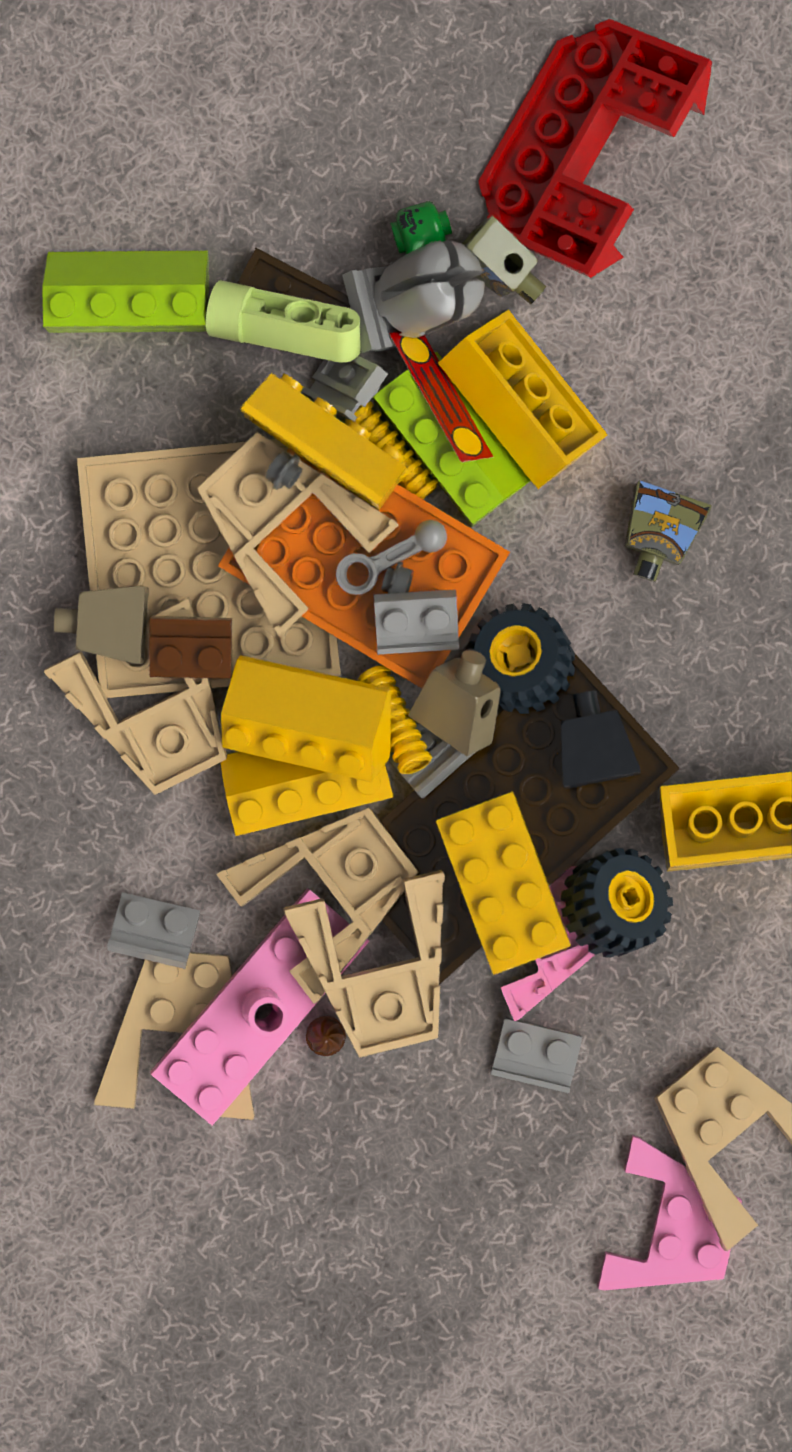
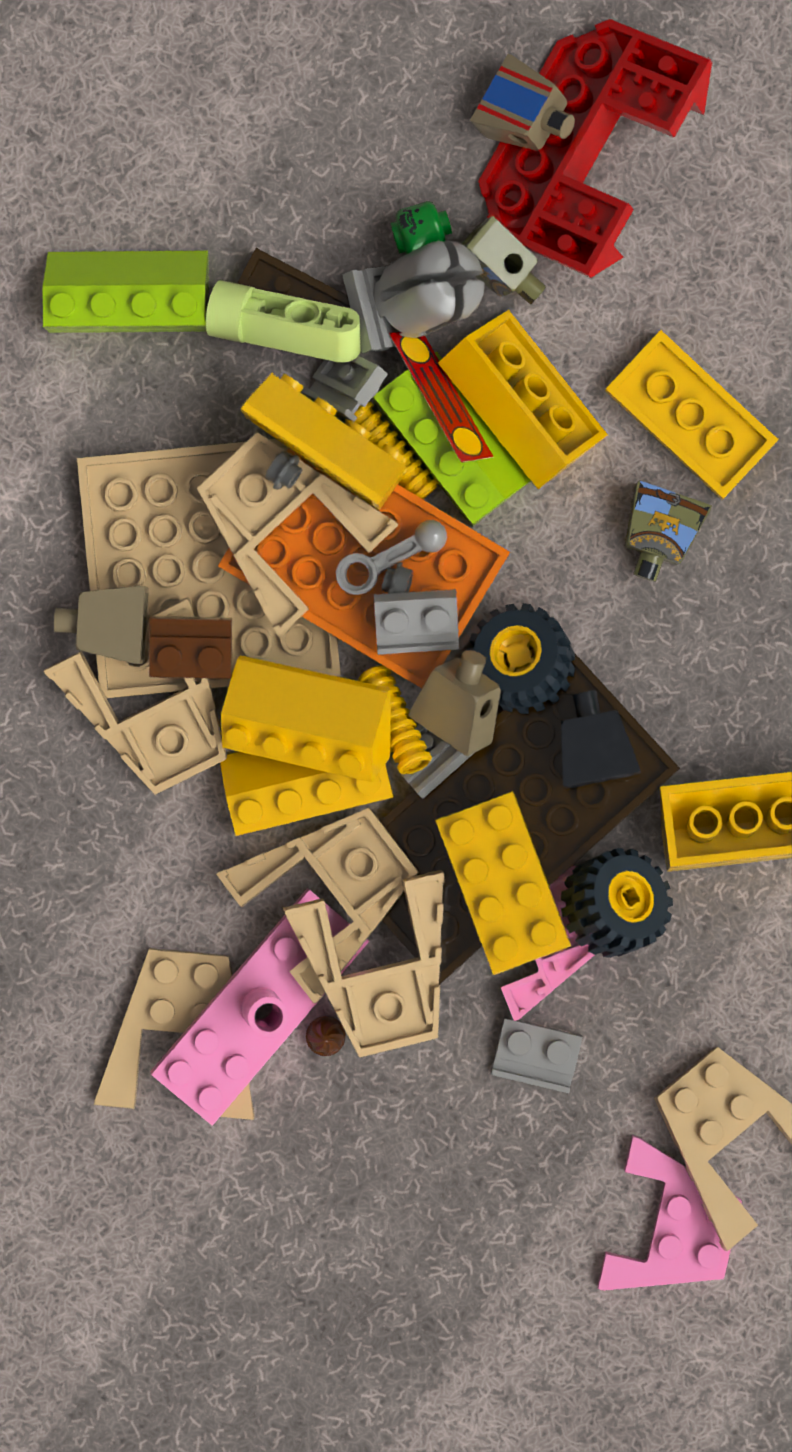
light grey plate [107,892,200,969] -> none
none -> dark tan torso [470,54,575,150]
none -> yellow plate [605,330,779,500]

